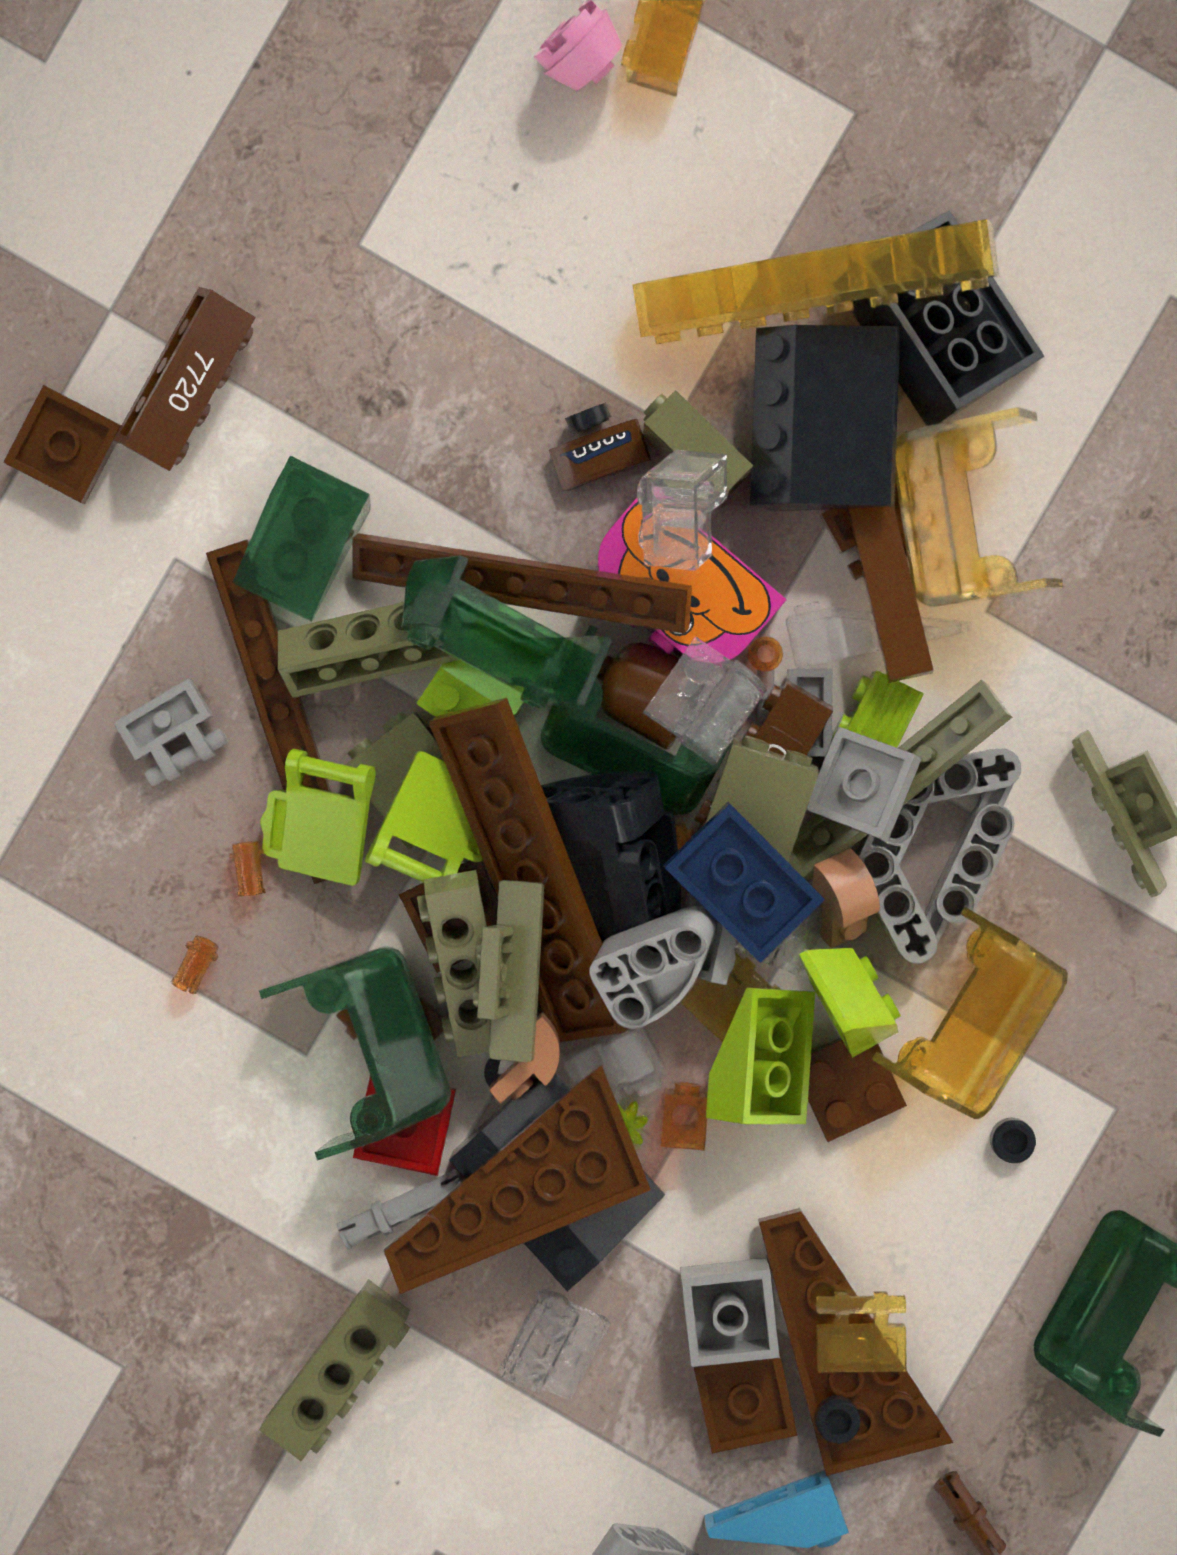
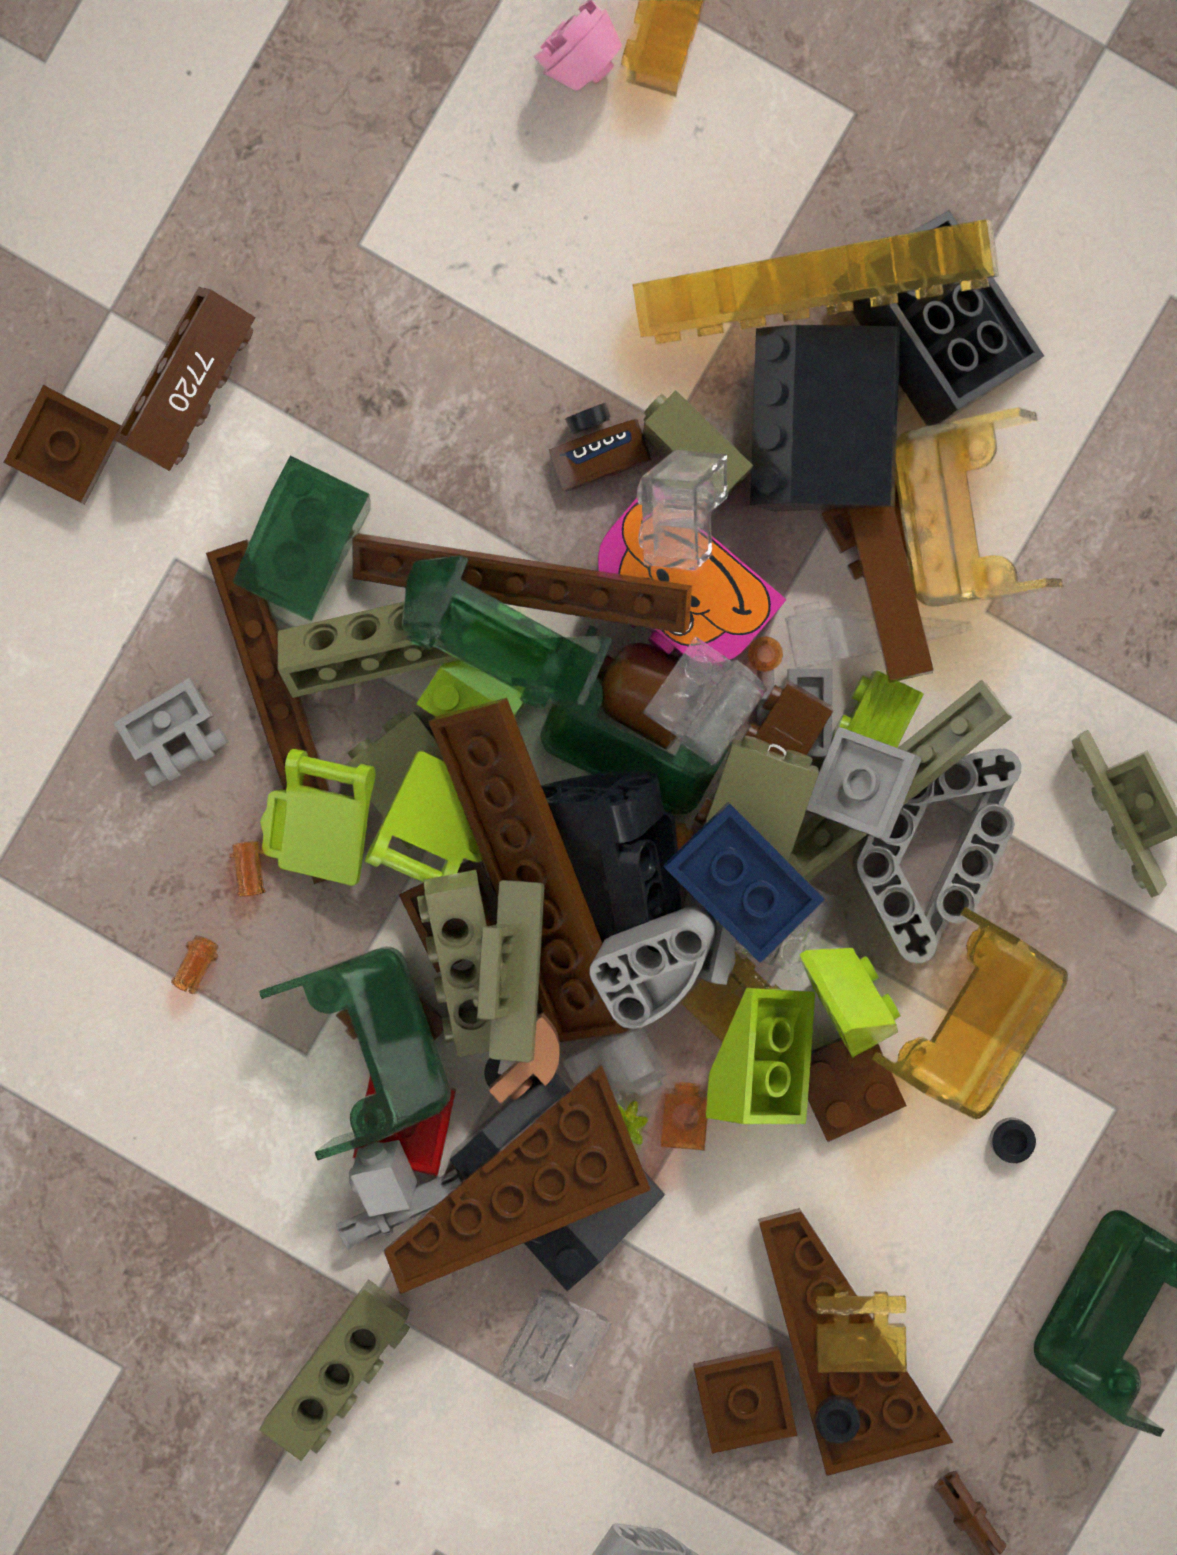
light grey brick [680,1258,780,1367] -> none
dark azure slope [704,1470,849,1548] -> none
nougat brick [813,848,880,948] -> none
none -> light grey brick [349,1140,417,1217]

